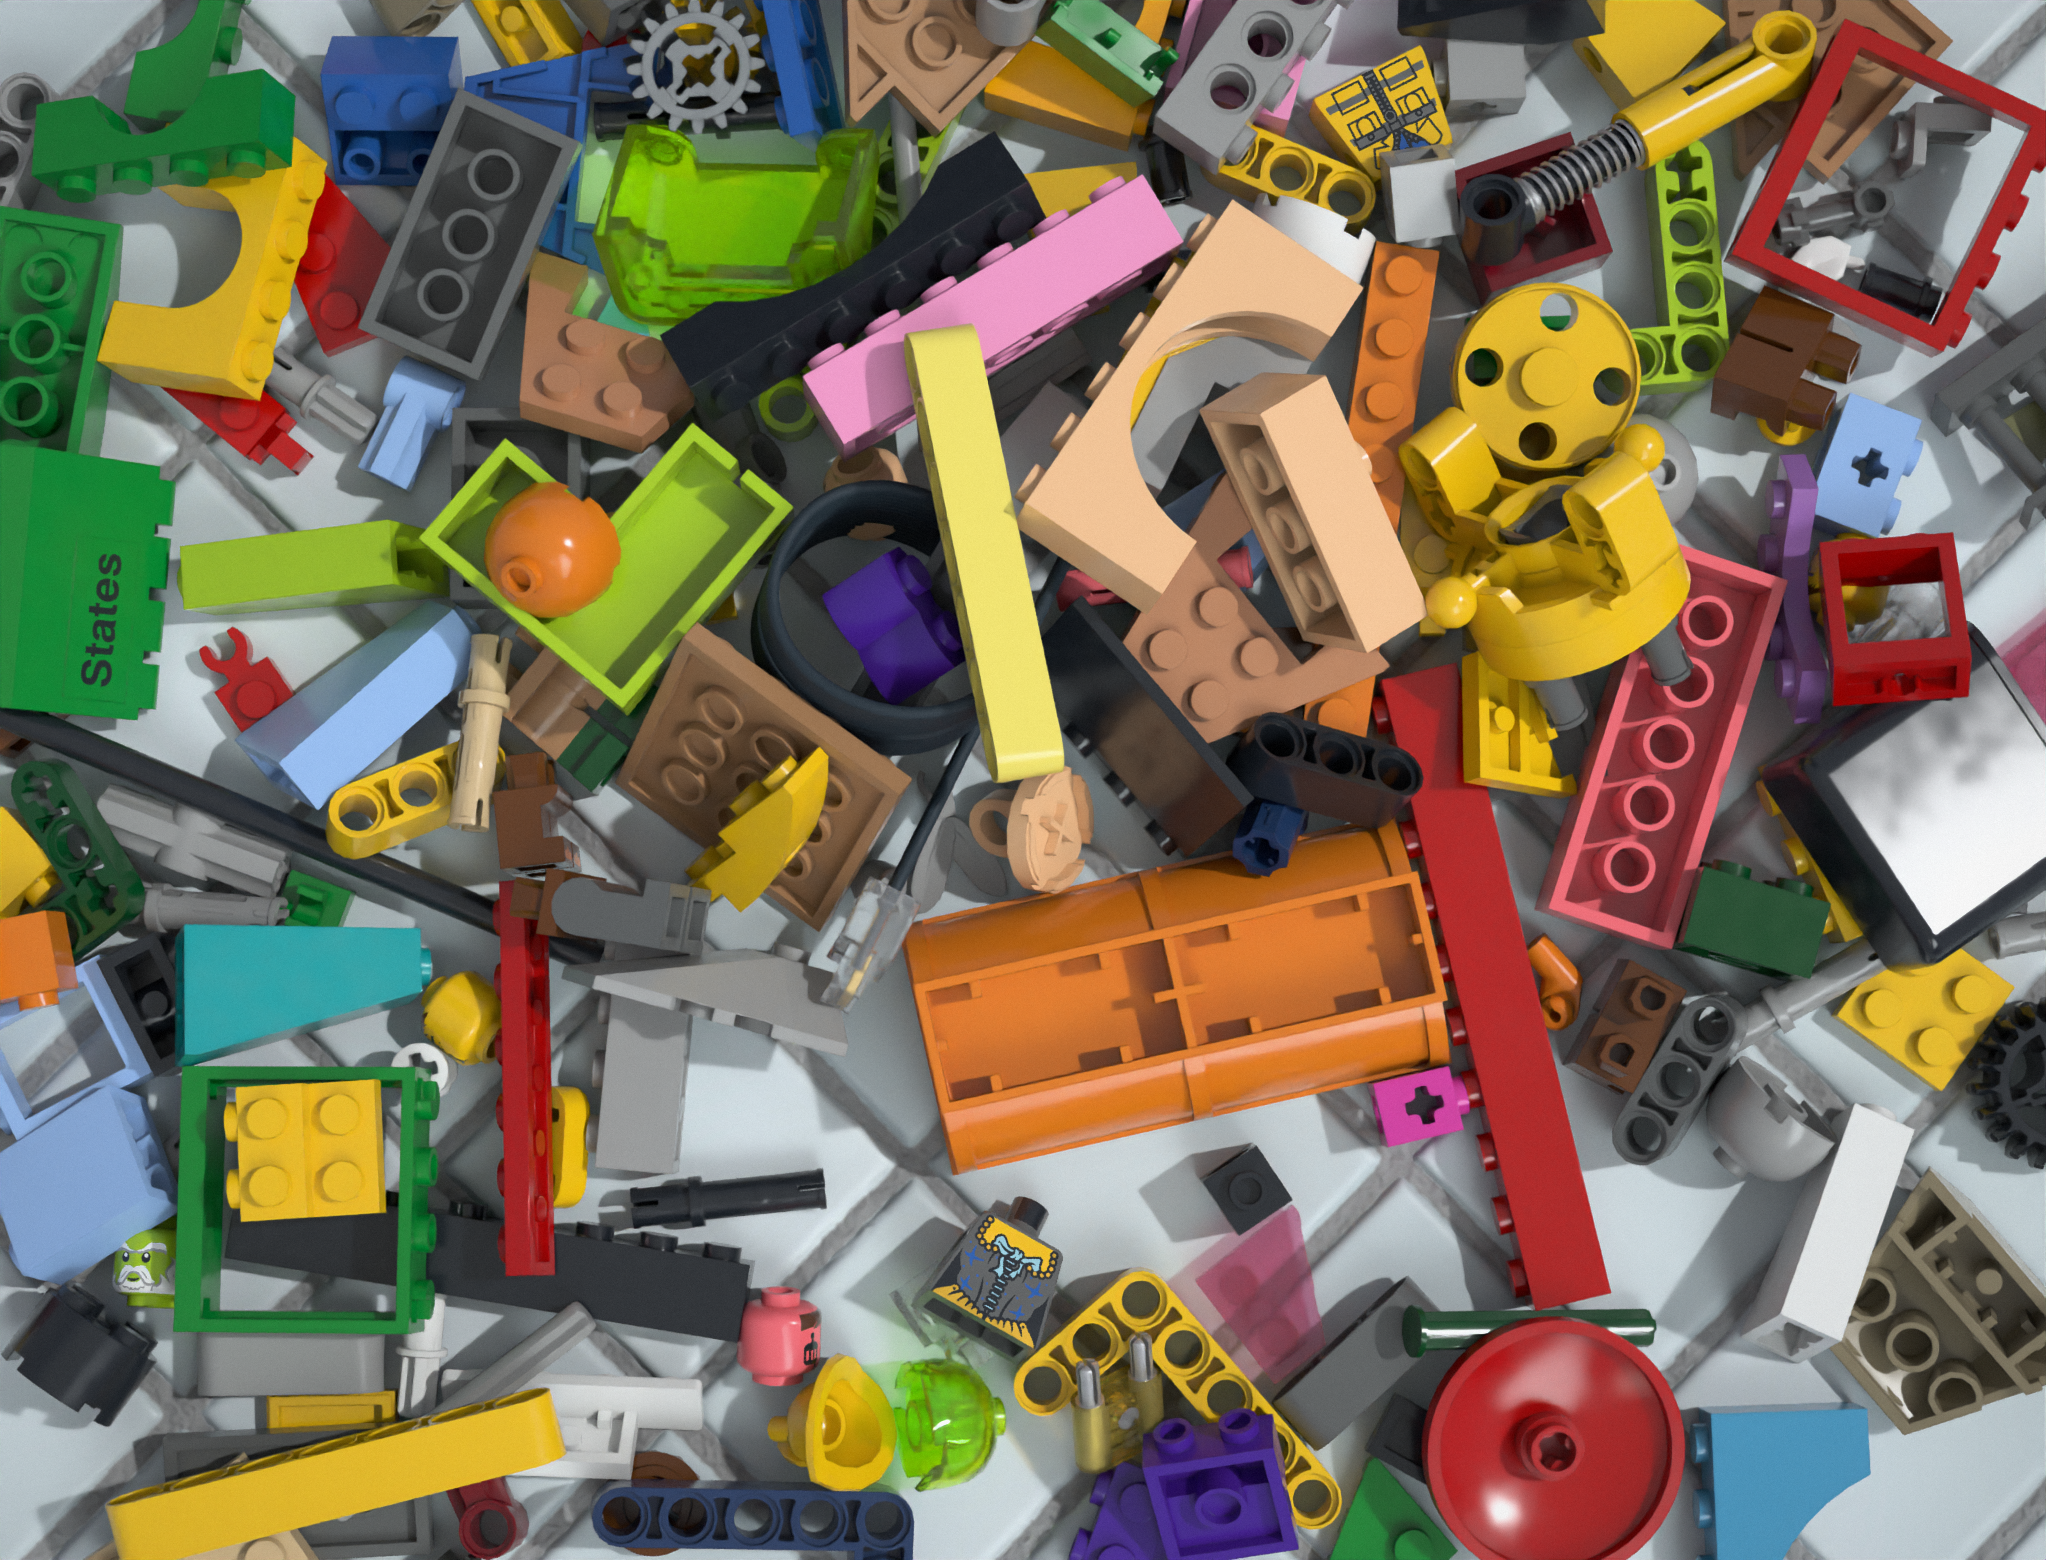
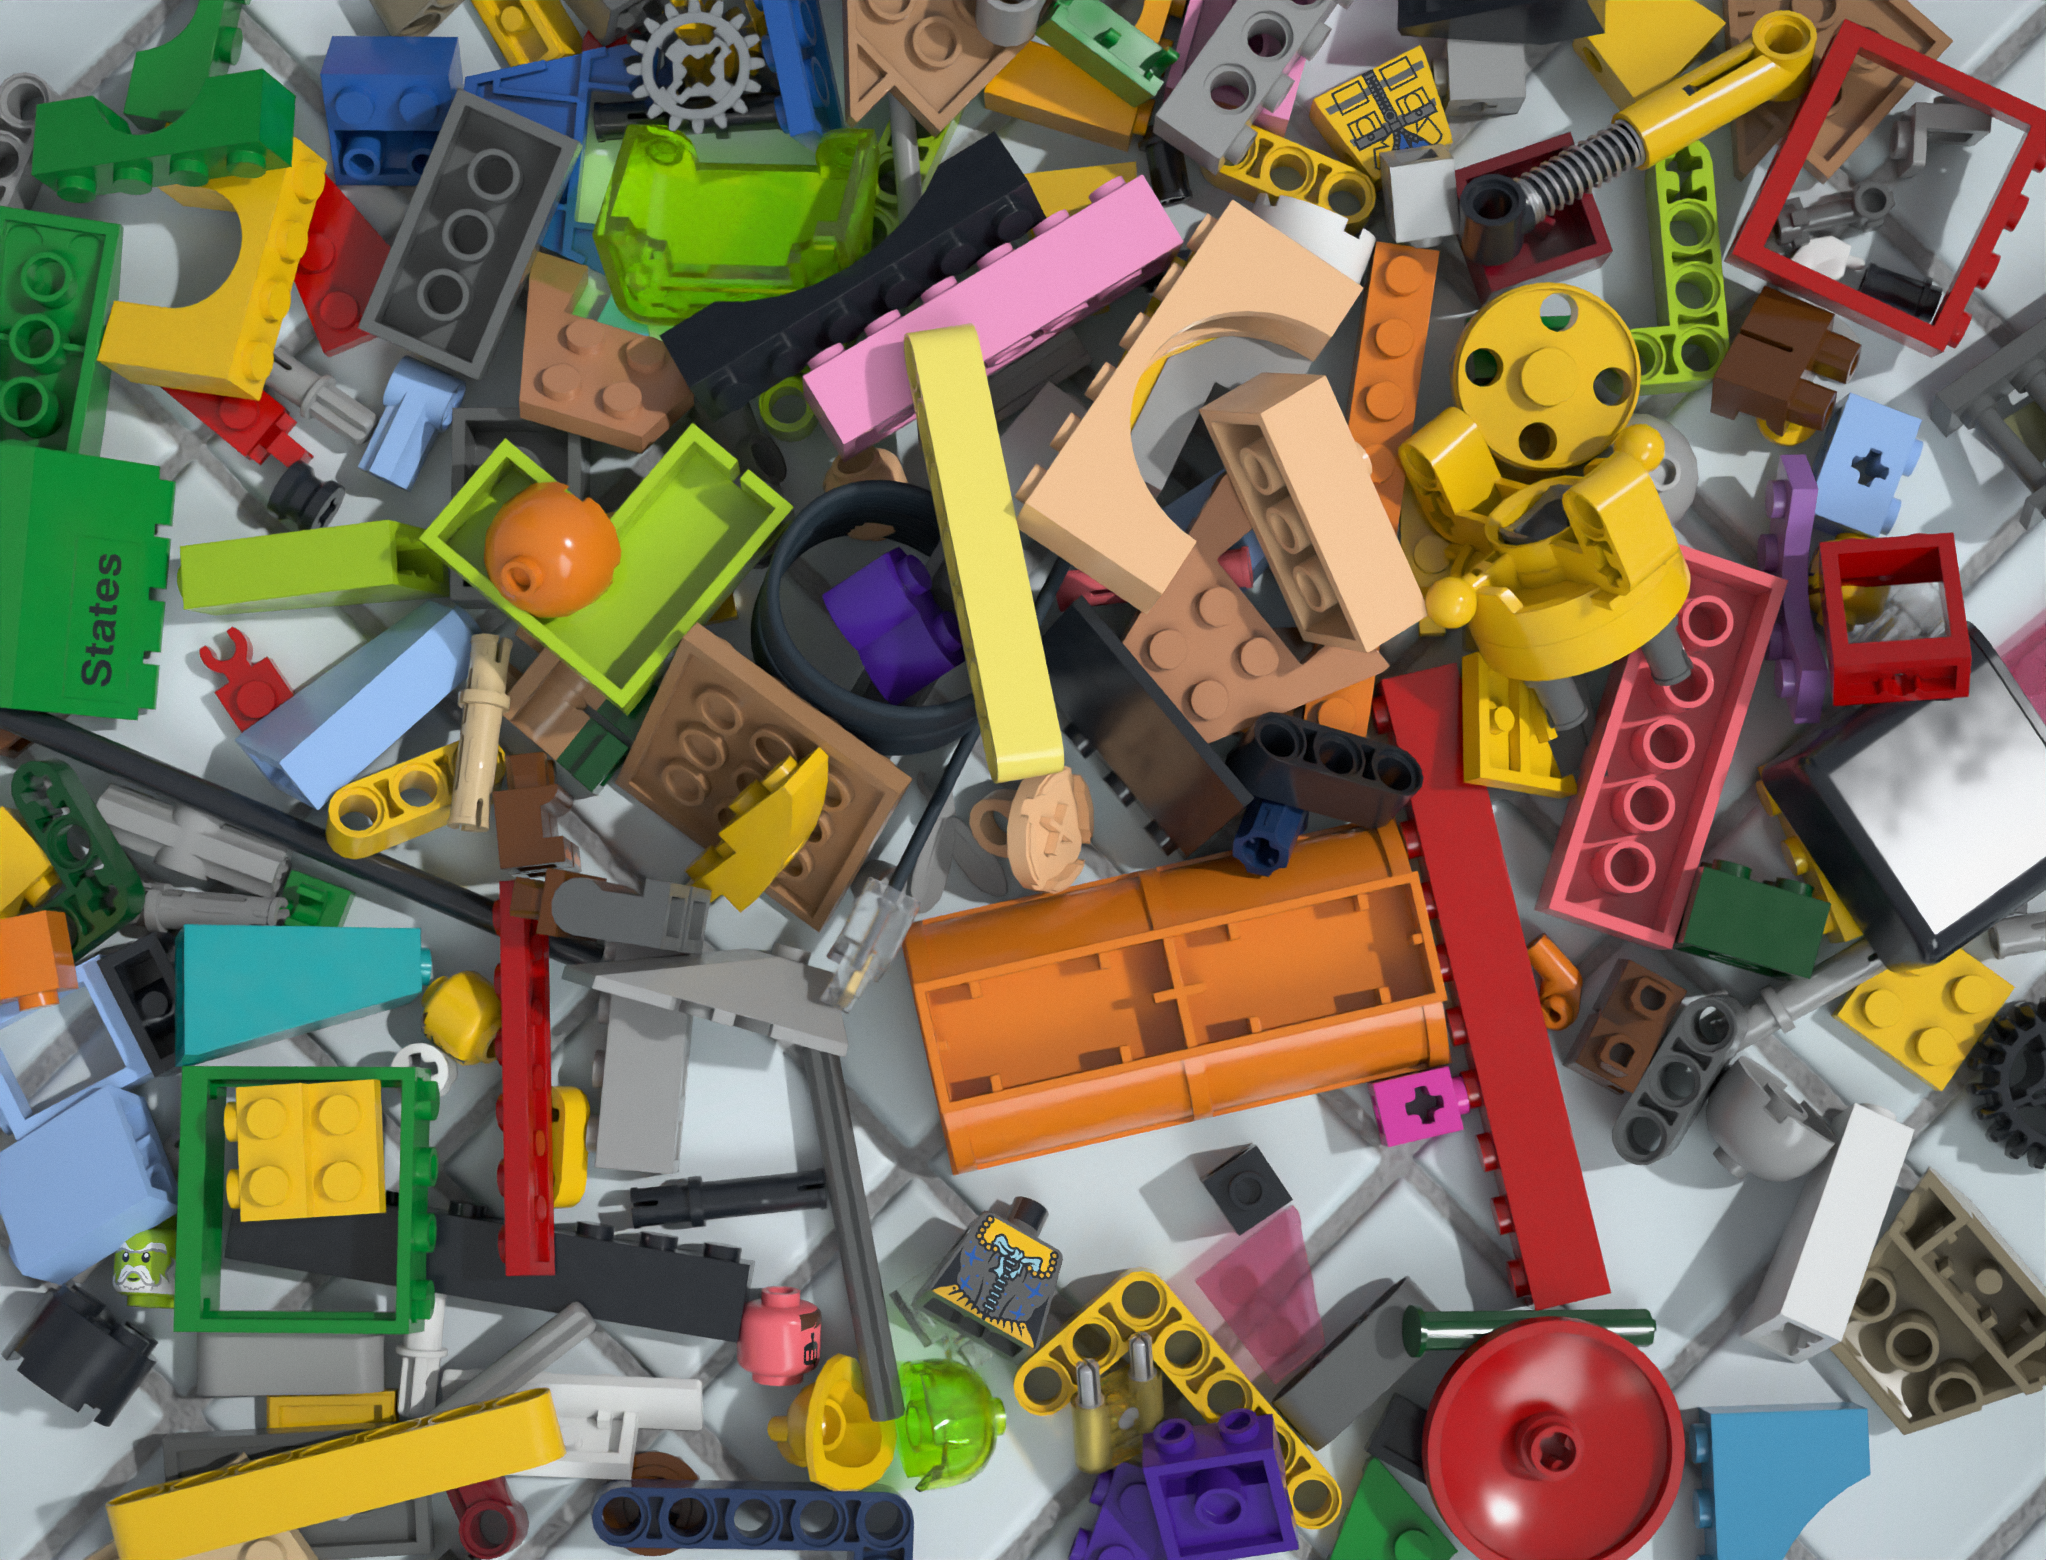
none -> black wheel [267,460,345,531]
none -> dark grey axle [802,1046,905,1422]

